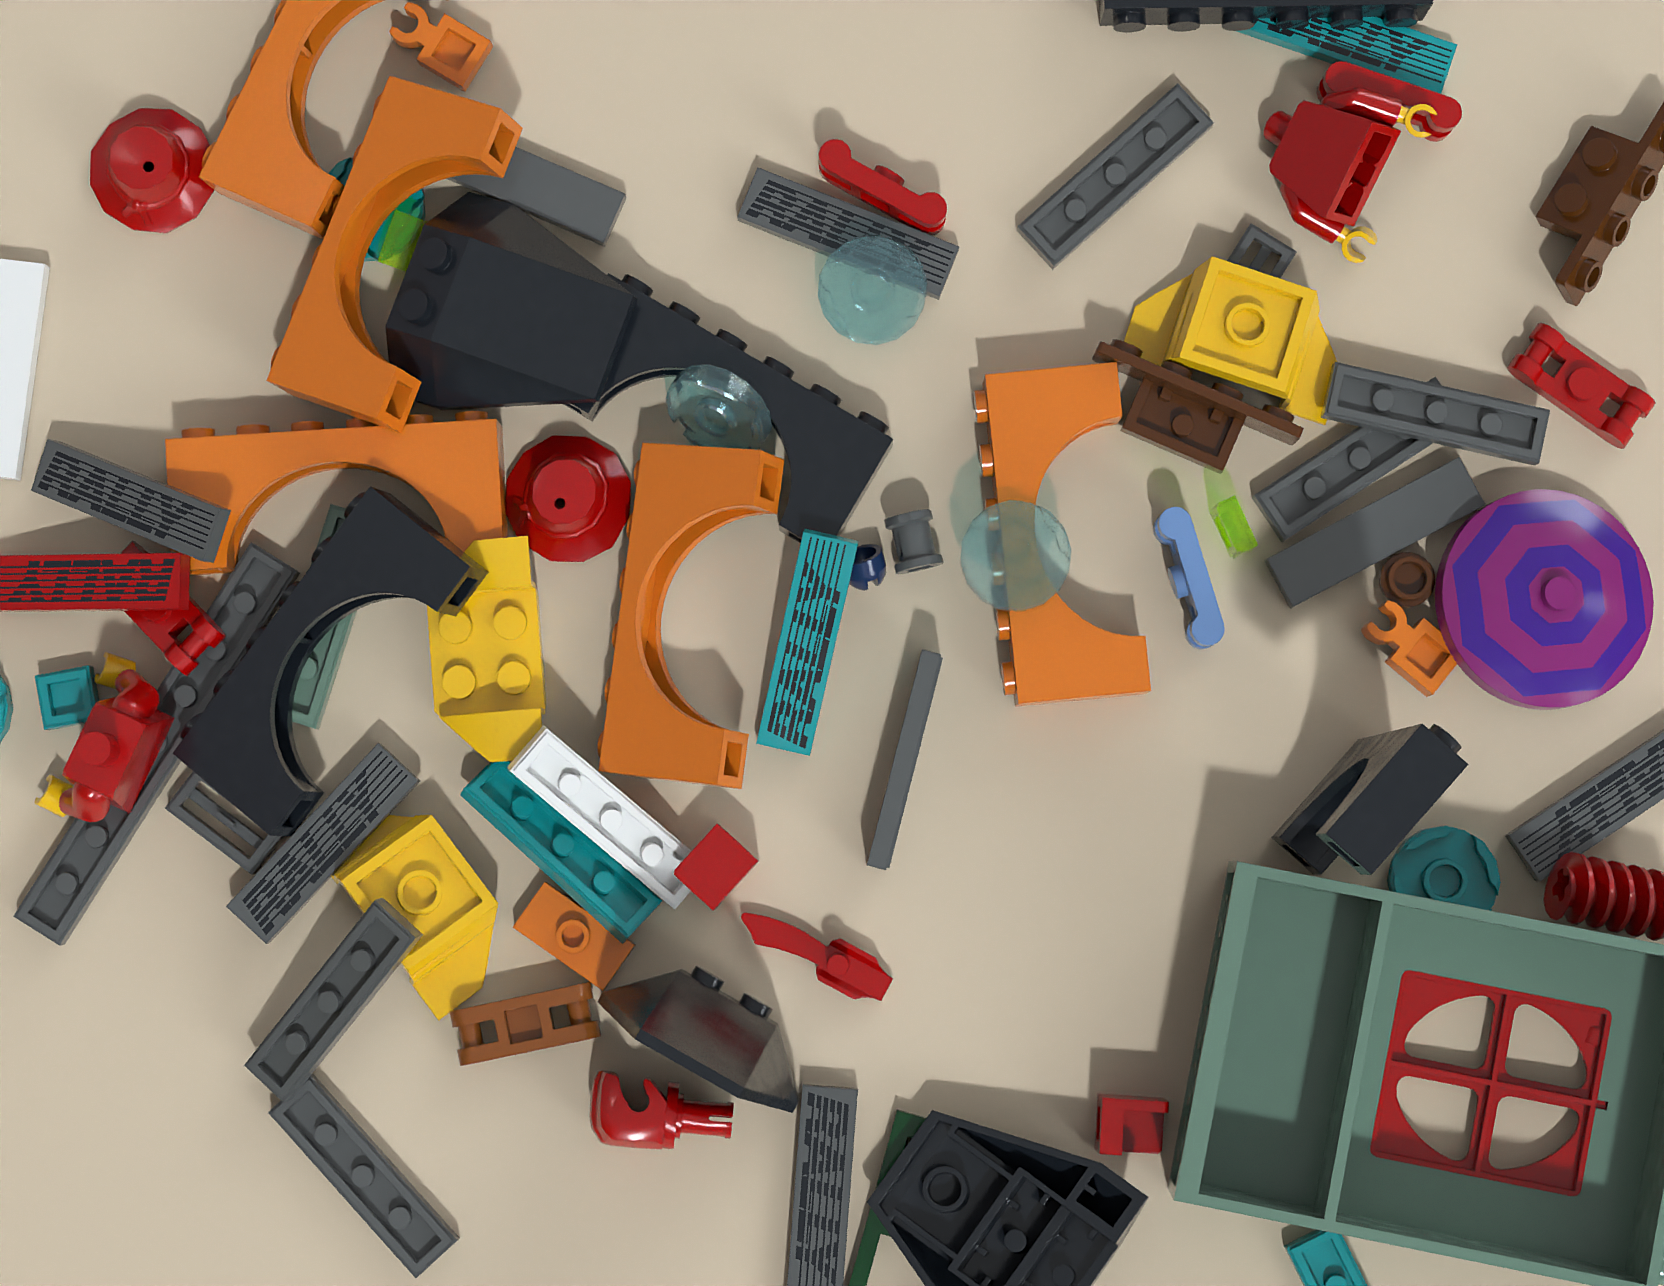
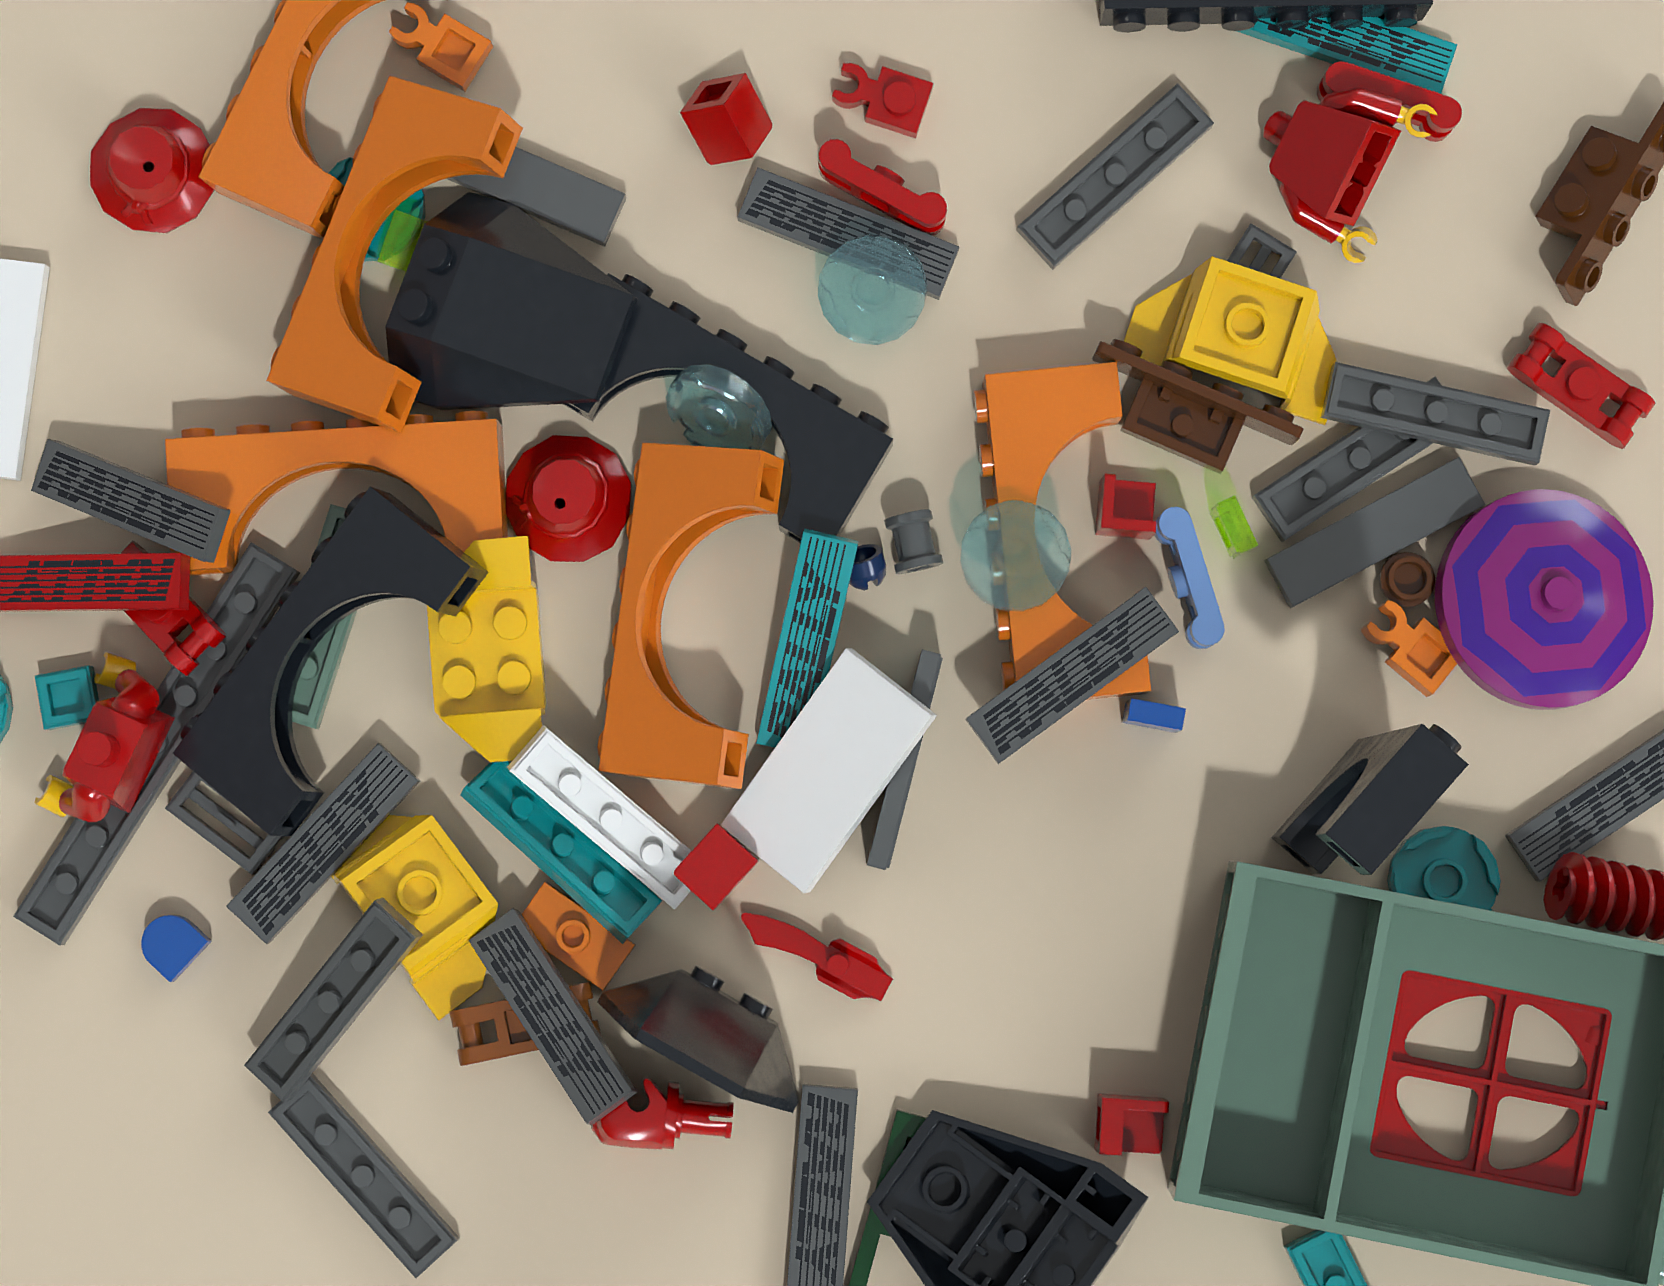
none -> blue tile [141,915,212,982]
none -> dark grey tile [469,908,637,1125]
none -> red panel [680,73,772,165]
none -> white tile [720,648,937,893]
none -> red plate [832,63,934,139]
none -> dark grey tile [965,587,1179,764]
none -> red panel [1095,473,1157,540]
none -> blue tile [1122,698,1186,733]

